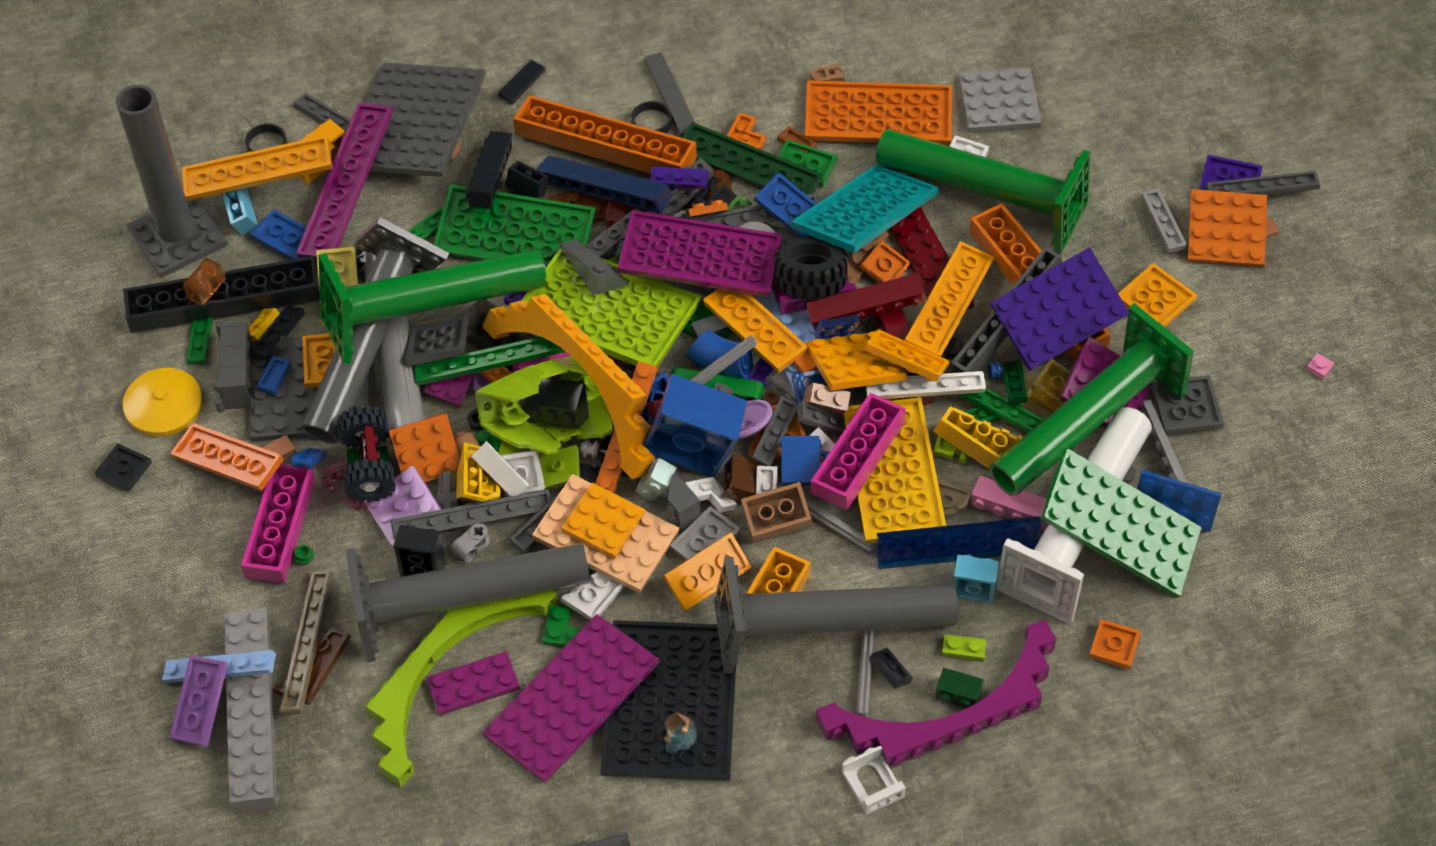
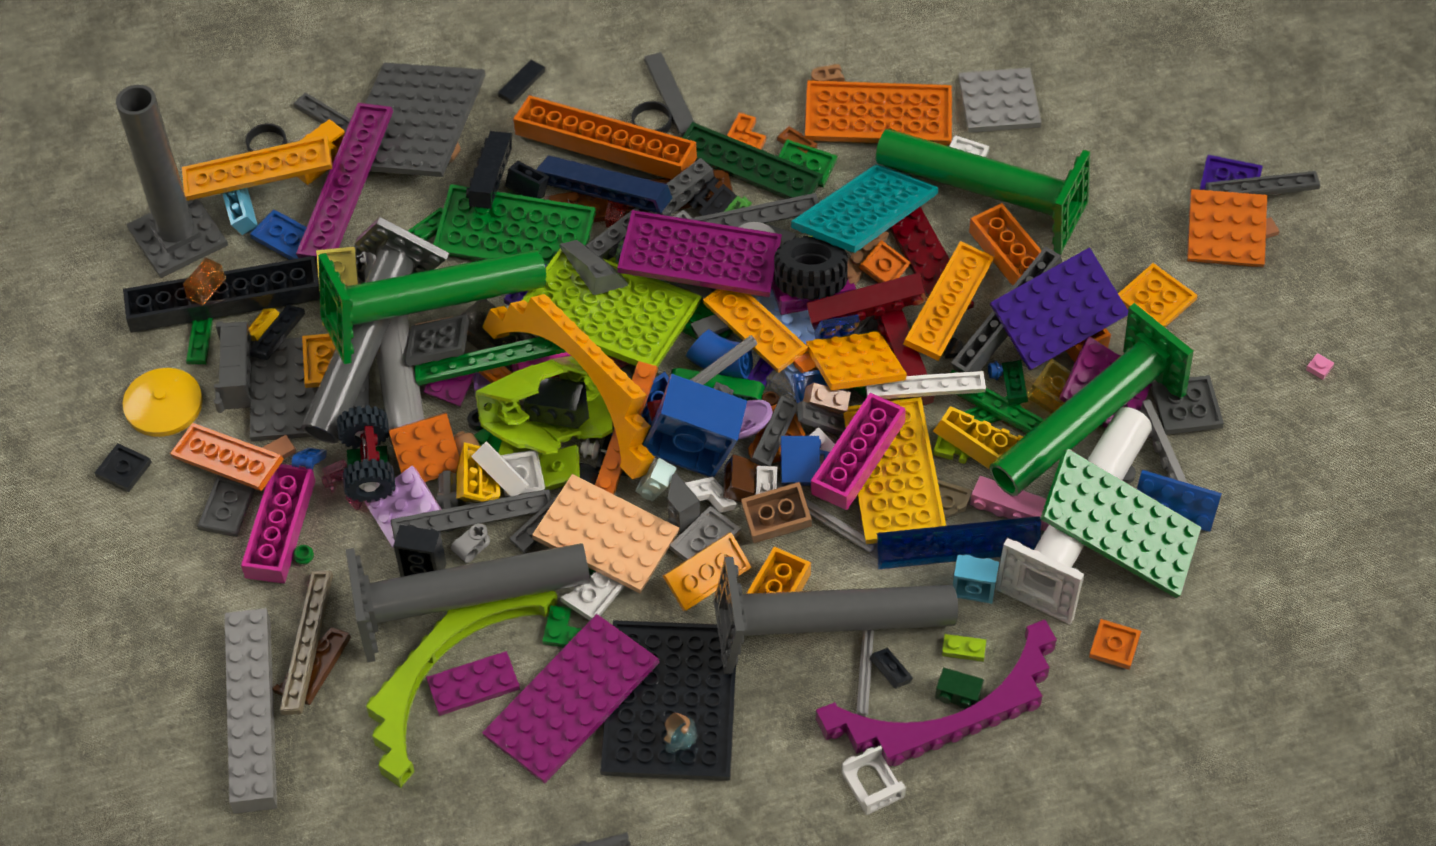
light blue plate [162,650,276,683] -> none
medium lavender tile [169,655,228,747] -> none
blue tile [256,356,291,395] -> none
light orange plate [561,482,645,559] -> none
dark purple plate [650,167,708,190] -> none
orange plate [689,200,729,218] -> none
blue plate [754,173,817,238] -> none
light orange plate [864,329,950,382] -> none
light grey plate [1141,188,1187,253] -> none
none -> dark grey tile [198,476,255,537]

